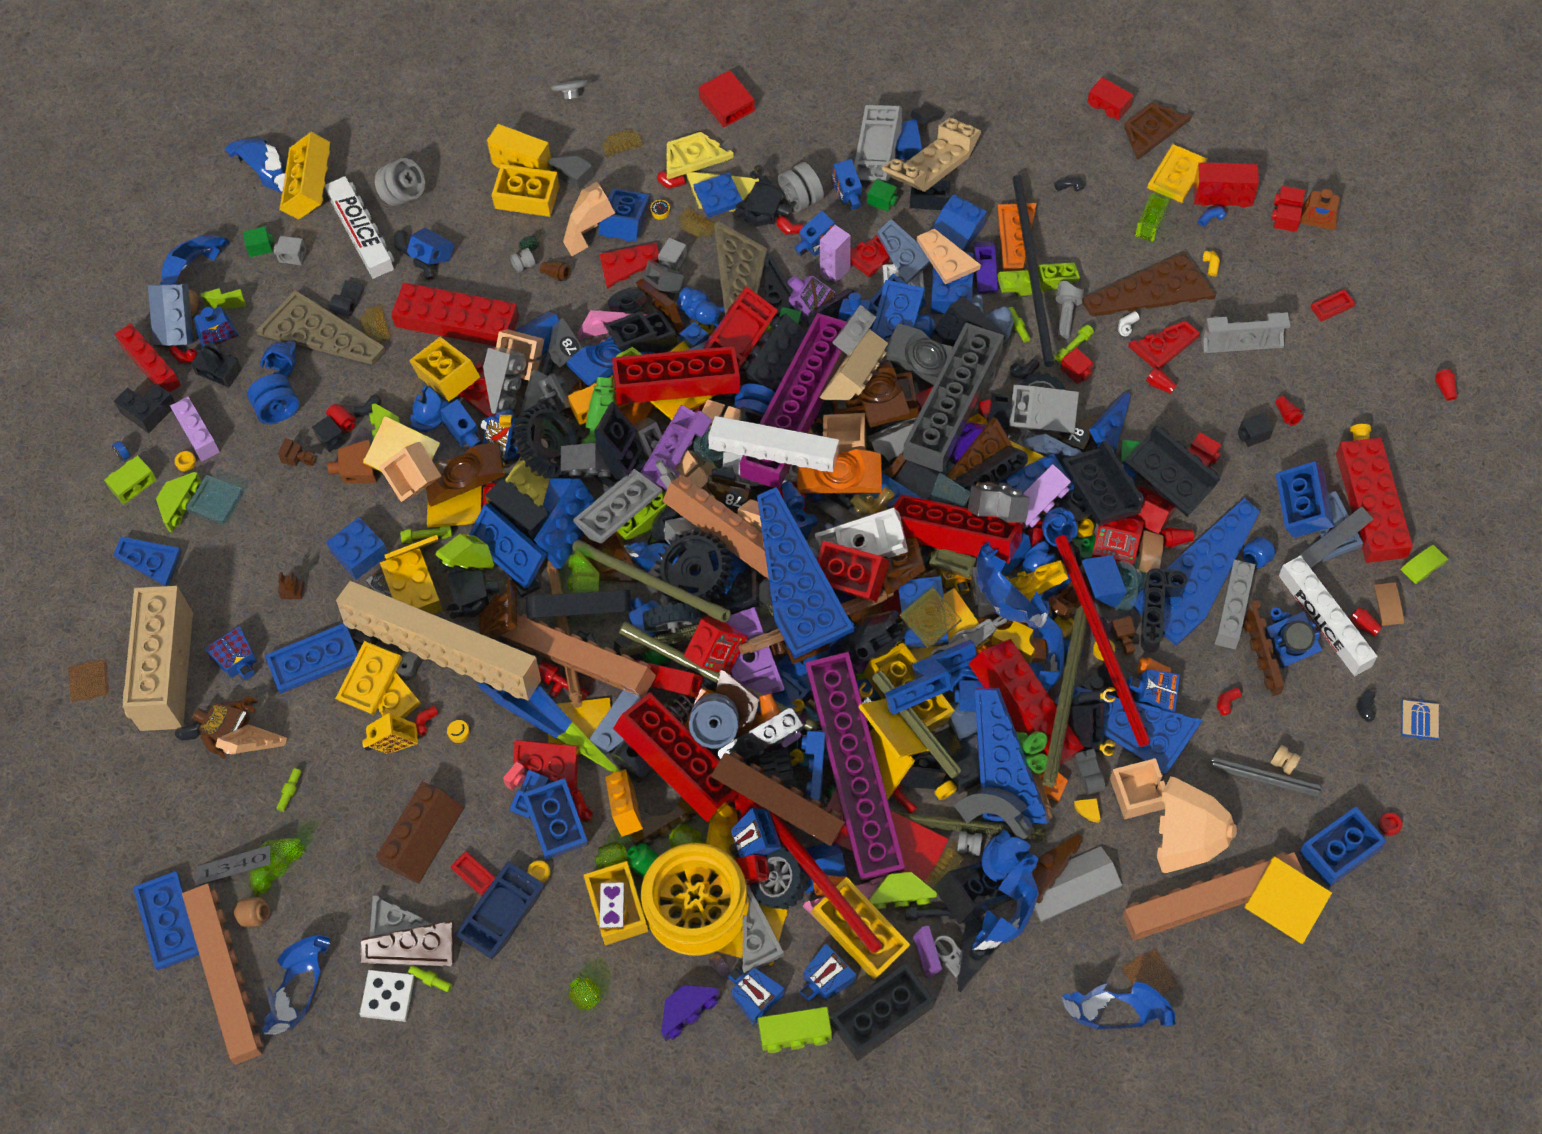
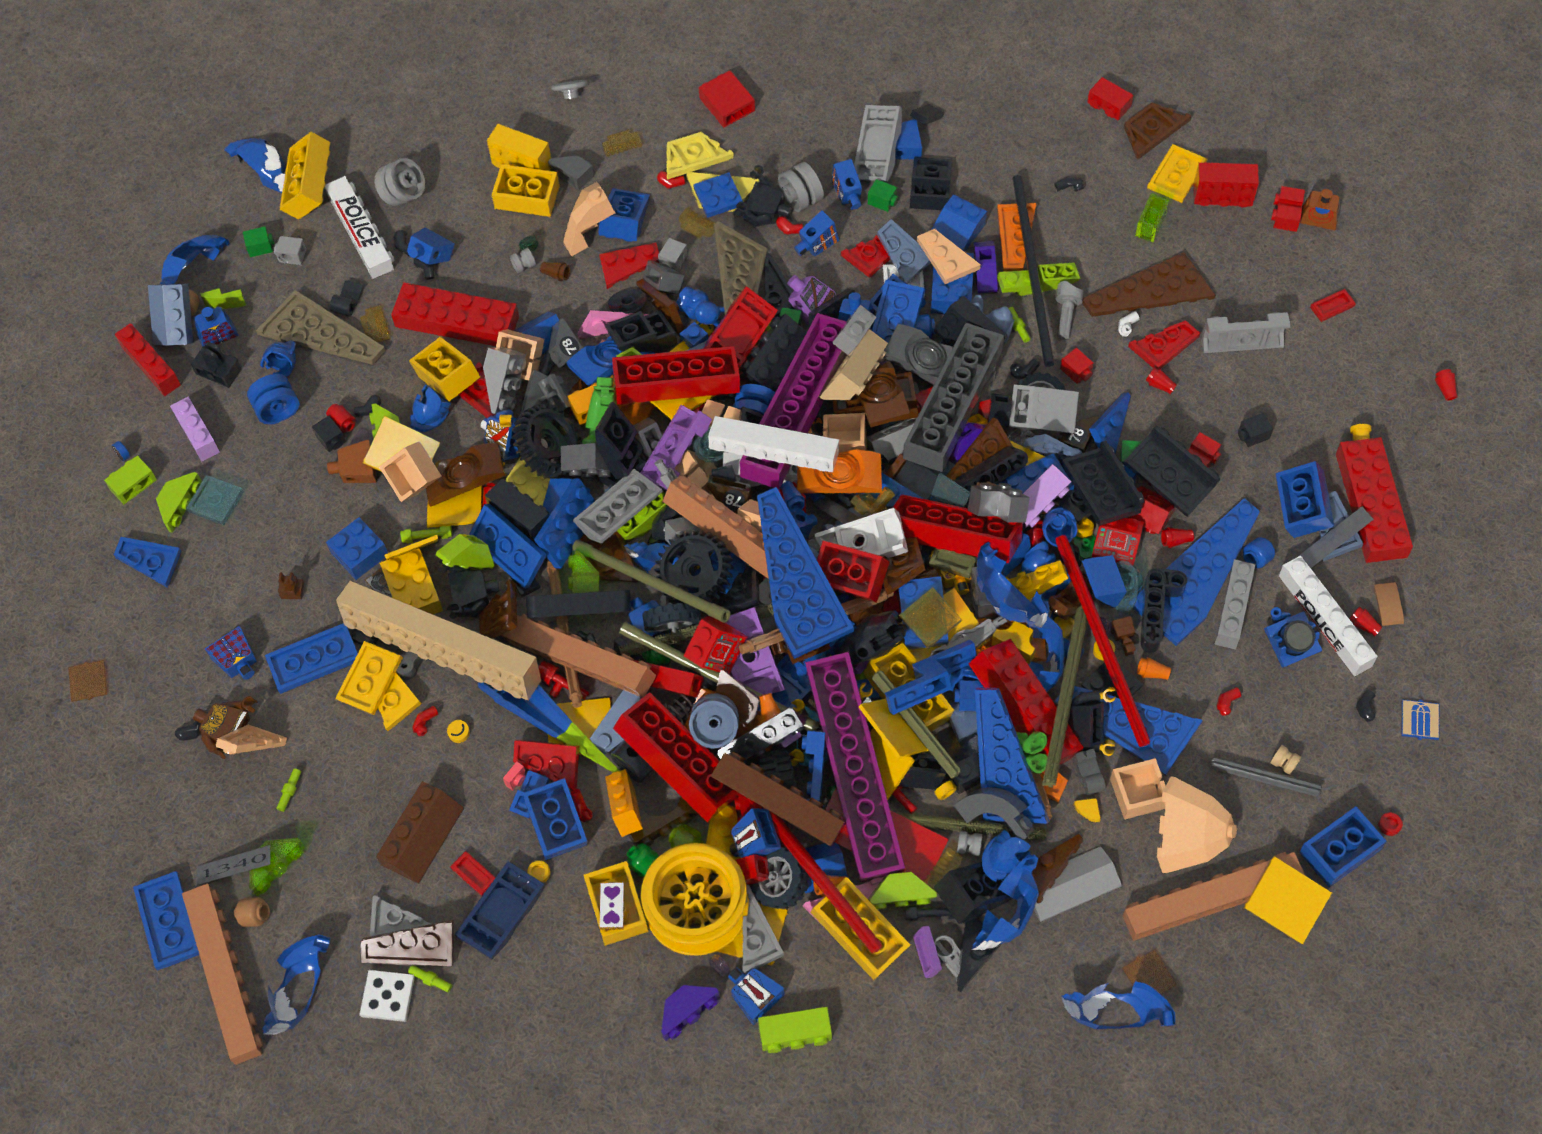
black brick [114,384,175,433] -> none
tan piece [123,586,193,731] -> none
red arm [169,345,198,363] -> none
yellow tile [174,451,196,472] -> none
reddish brown piece [278,438,316,466] -> none
yellow torso [362,713,418,754] -> none
blue torso [441,399,482,447] -> none
clear neon green head [568,976,602,1012] -> none
clear neon green head [594,842,628,869] -> none
tile [650,200,670,219] -> none
blue torso [799,944,856,1002] -> none
lavender brick [820,225,850,284] -> none
black brick [830,964,934,1061] -> none
tan slope [882,118,981,192] -> none
lime bar [1054,325,1094,364] -> none
blue torso [1127,670,1180,713] -> none
medium nougat slope [1136,530,1163,574] -> none
blue arm [1198,206,1227,227] -> none
yellow arm [1203,250,1220,277] -> none
reddish brown wing [1243,600,1284,696] -> none
red cone [1275,396,1303,426] -> none
lime slope [1400,545,1448,584] -> none

